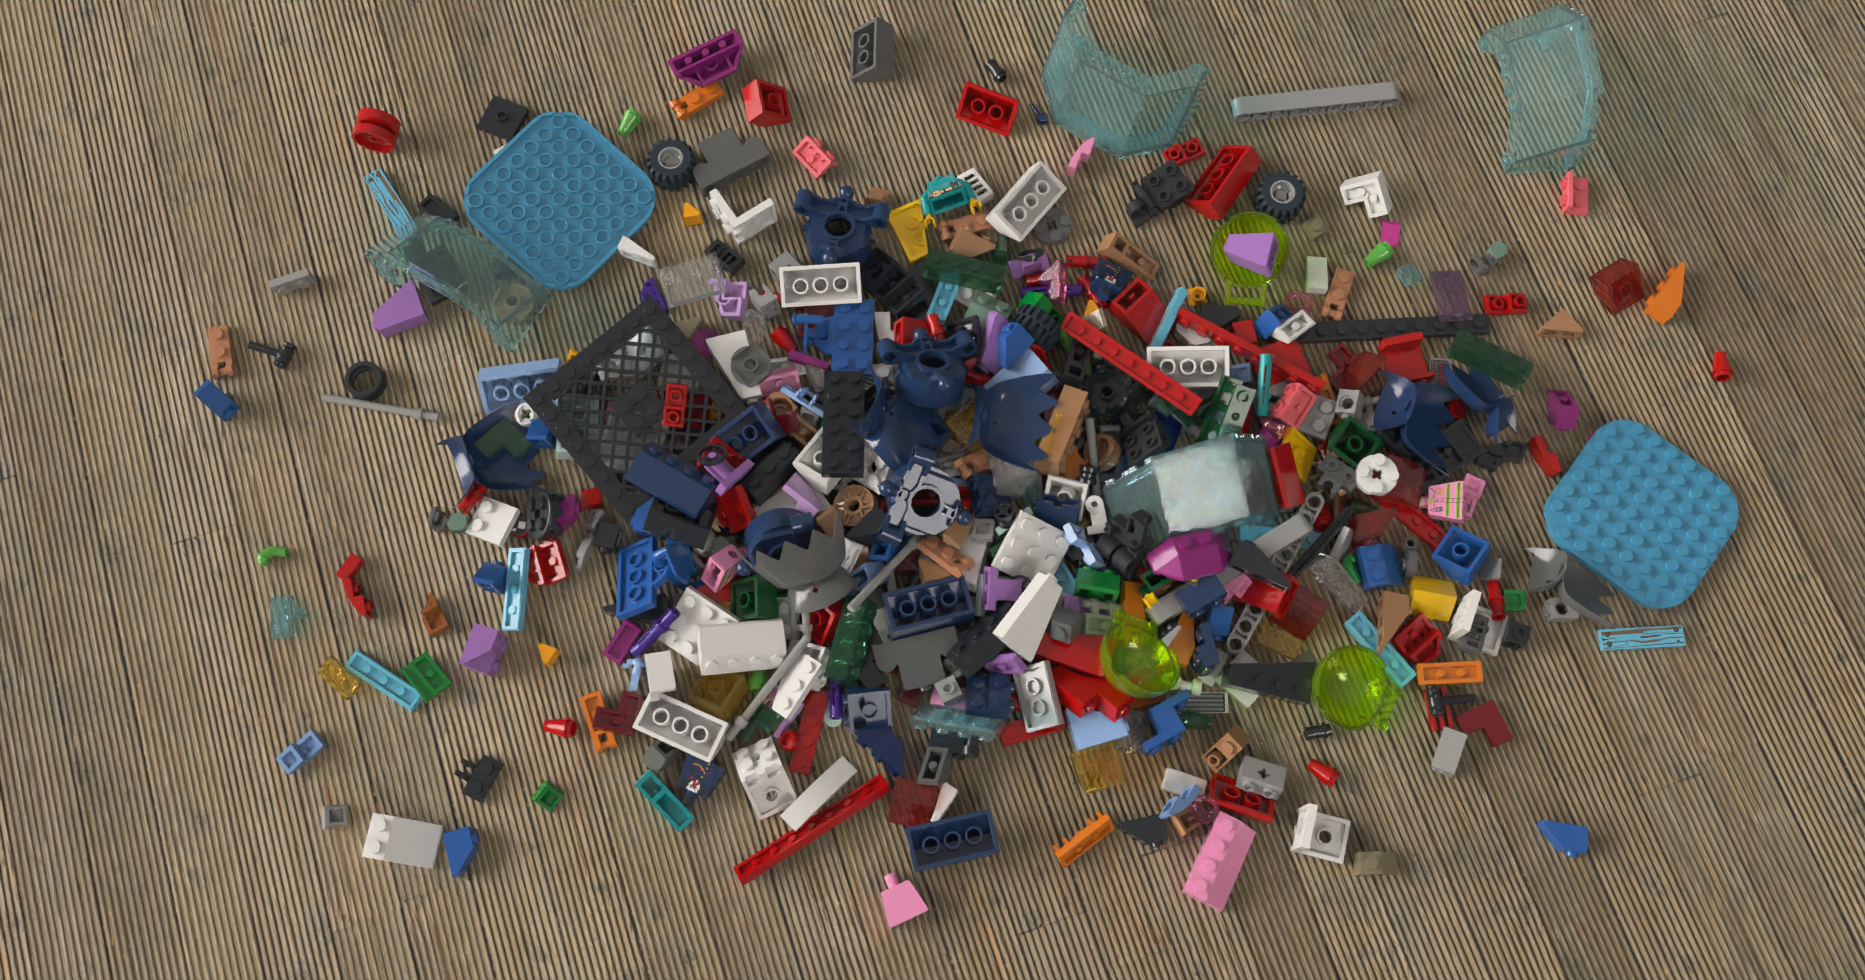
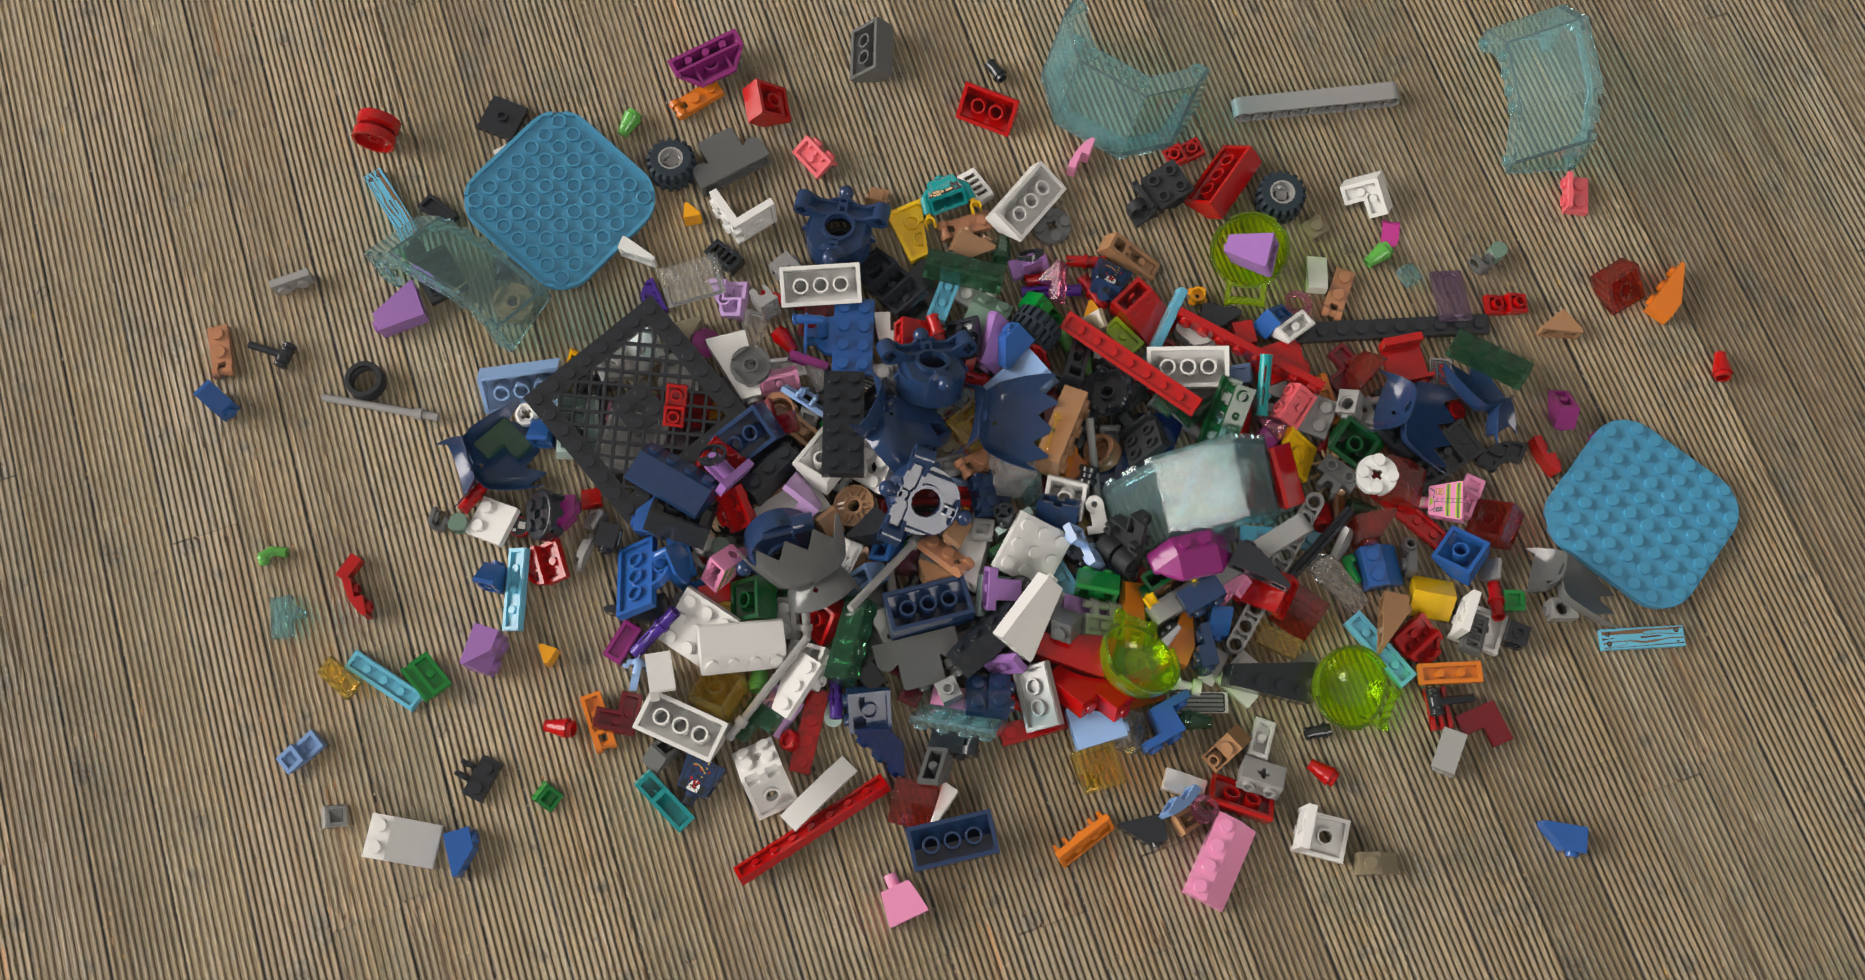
dark orange slope [420,592,451,639] -> none
dark blue hand [1029,103,1048,125] -> none
none -> lime plate [1106,316,1145,353]
none -> white slope [1244,716,1276,761]
none -> clear red slope [1465,499,1525,551]

